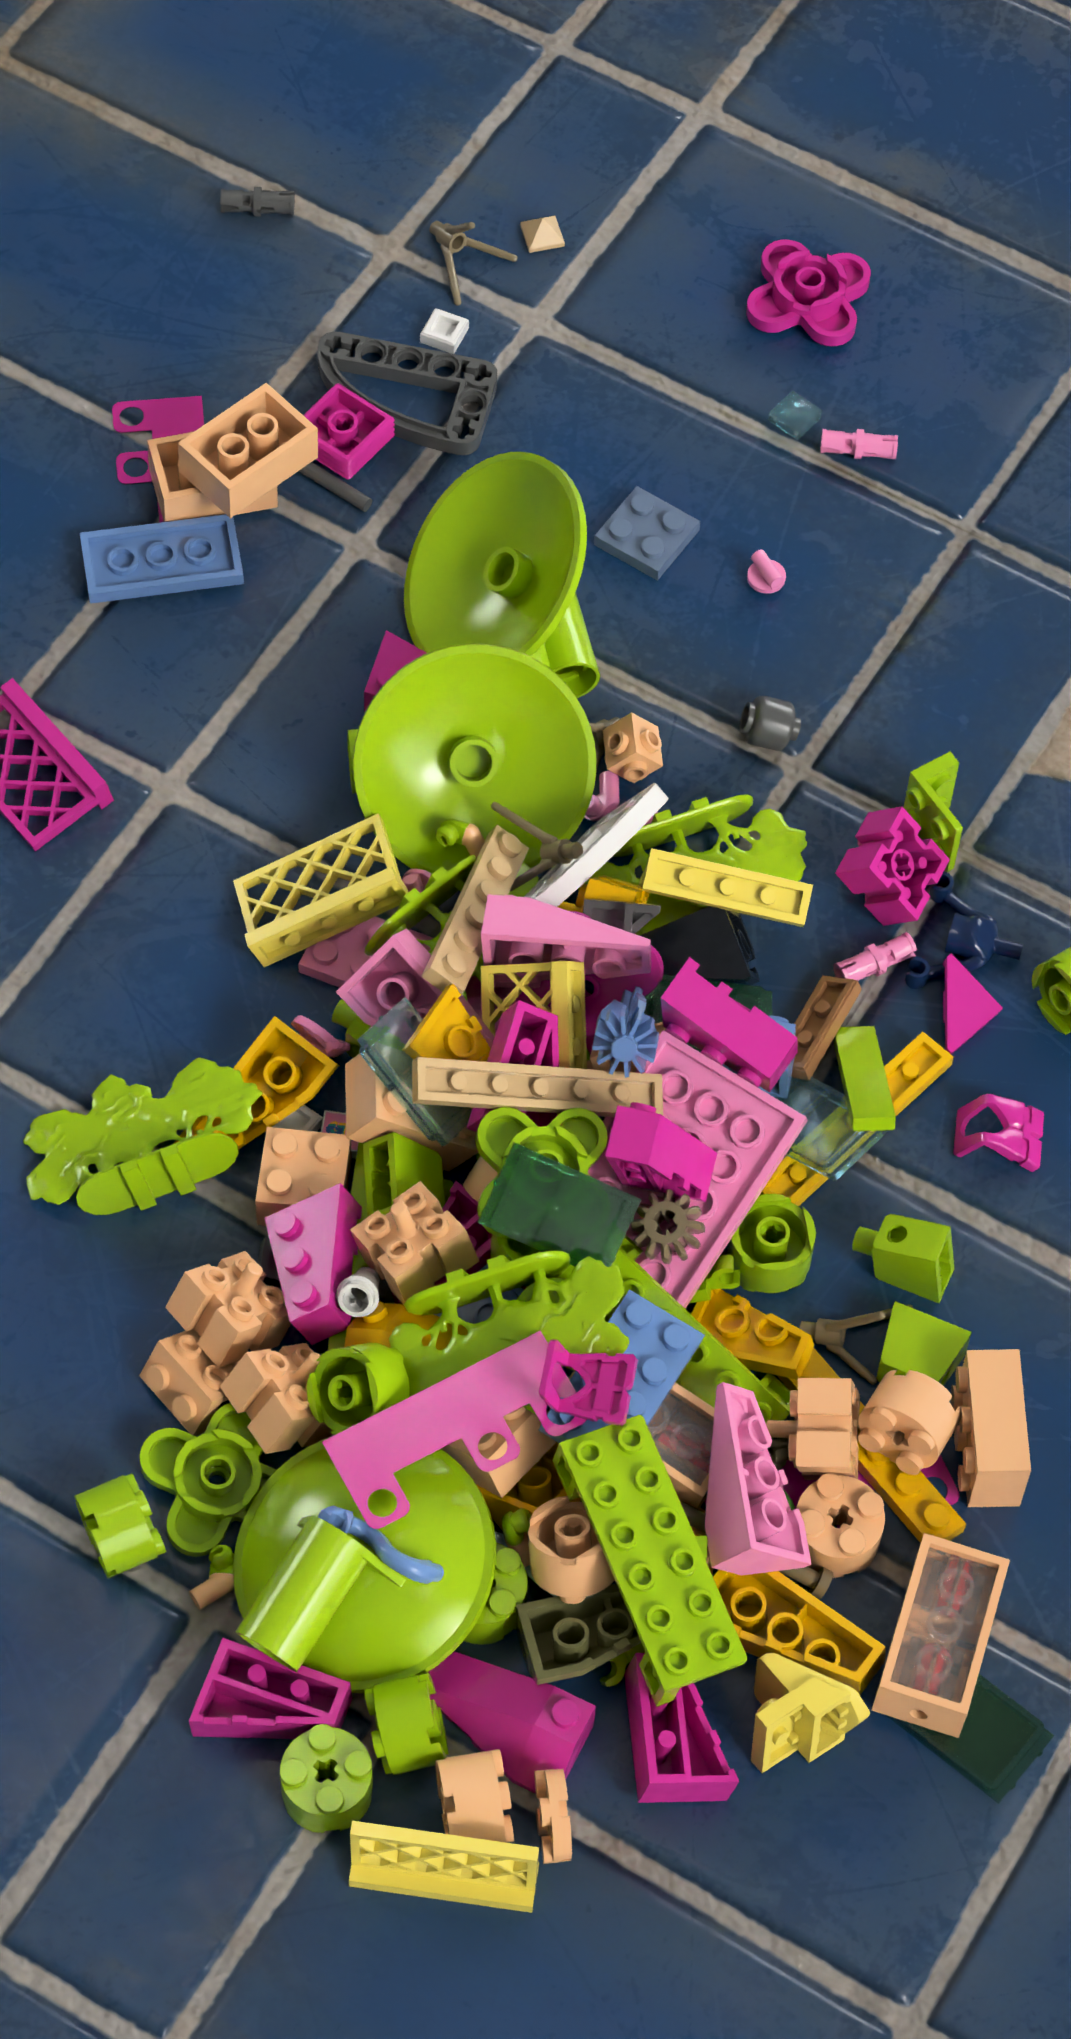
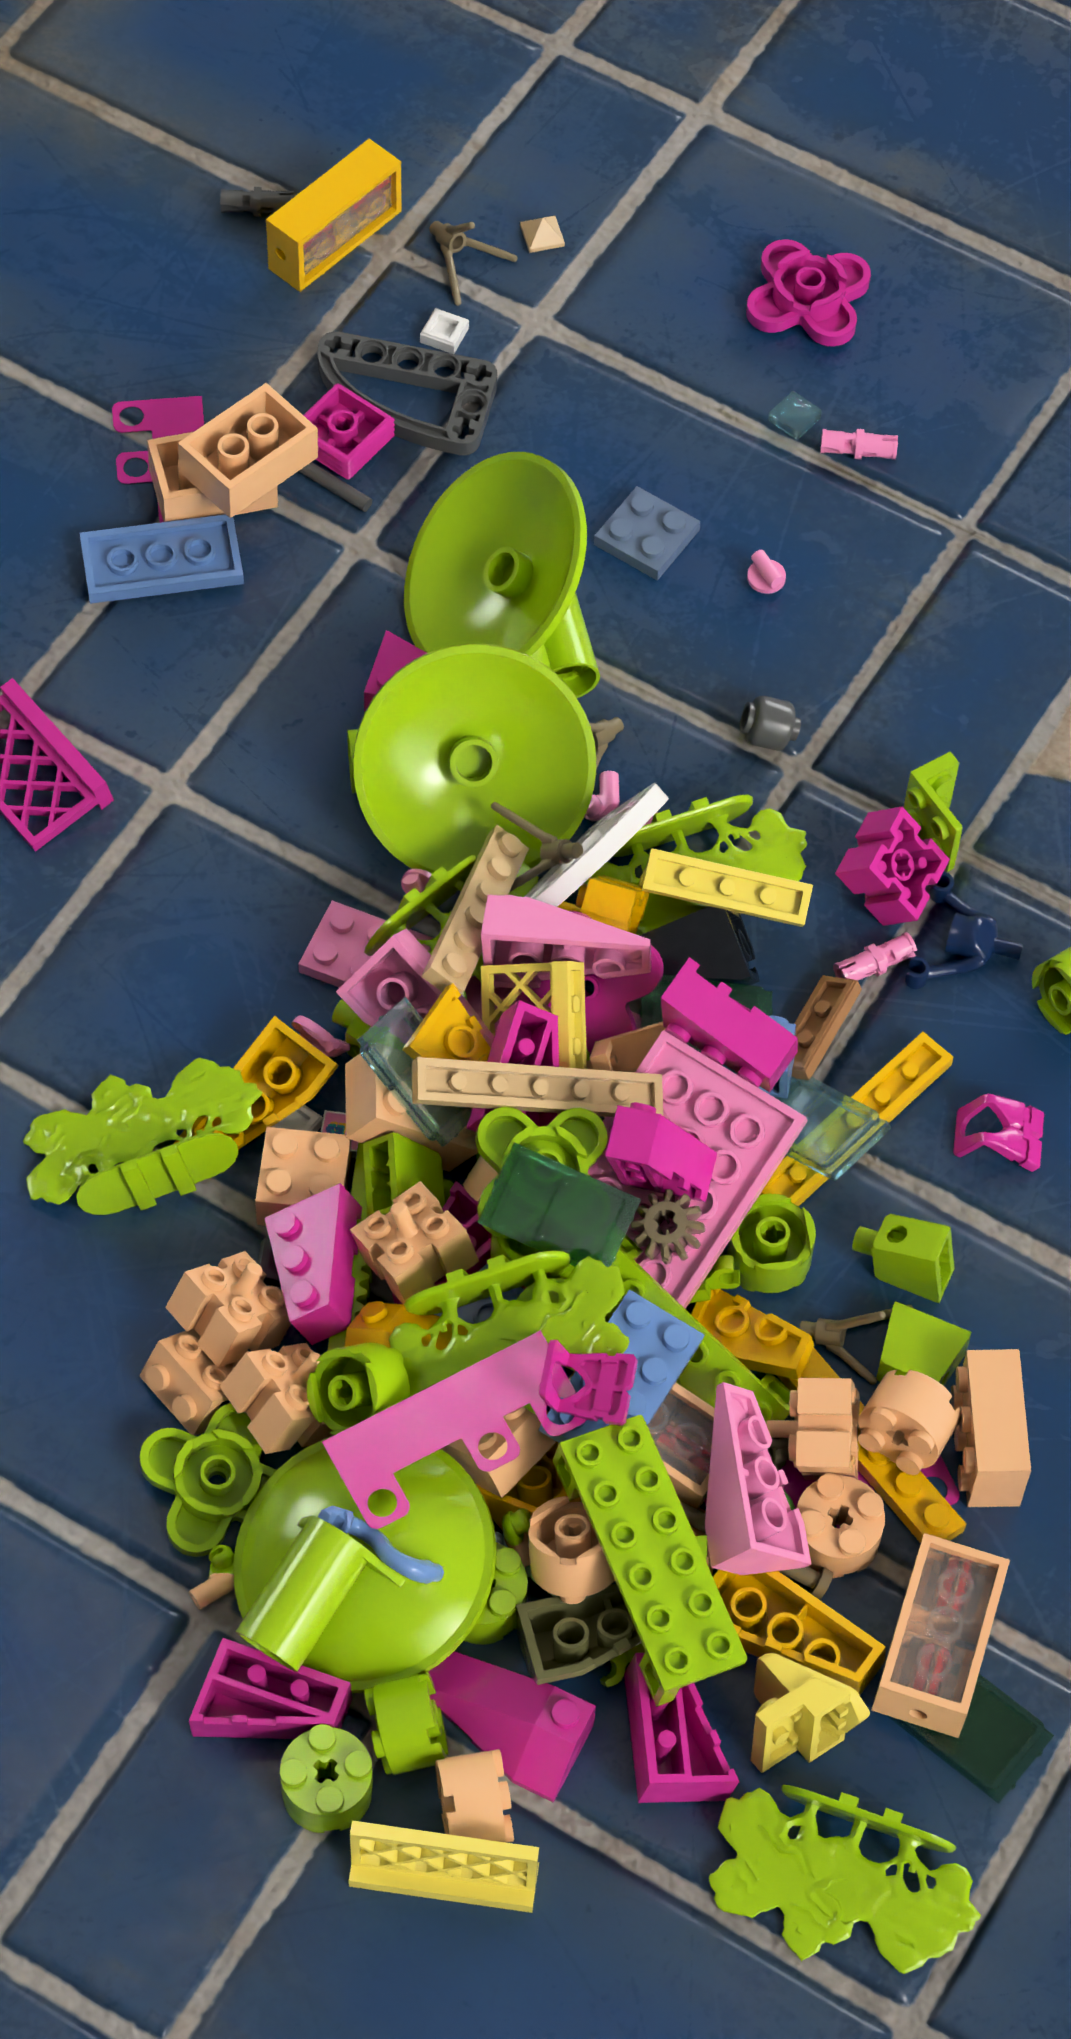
lime brick [74,1473,166,1579] -> none
light yellow fence [233,814,408,968] -> none
white cone [336,1267,380,1317] -> none
arm [436,819,485,858] -> none
light nougat plate [534,1769,572,1864] -> none
dark grey slope [583,898,661,934] -> none
medium blue piece [592,986,659,1078] -> none
light nougat brick [602,712,663,783] -> none
lime tile [833,1026,896,1131] -> none
dark pink tile [943,953,1003,1055] -> none
none -> yellow brick [266,138,402,292]
none -> lime plant [709,1785,981,1974]

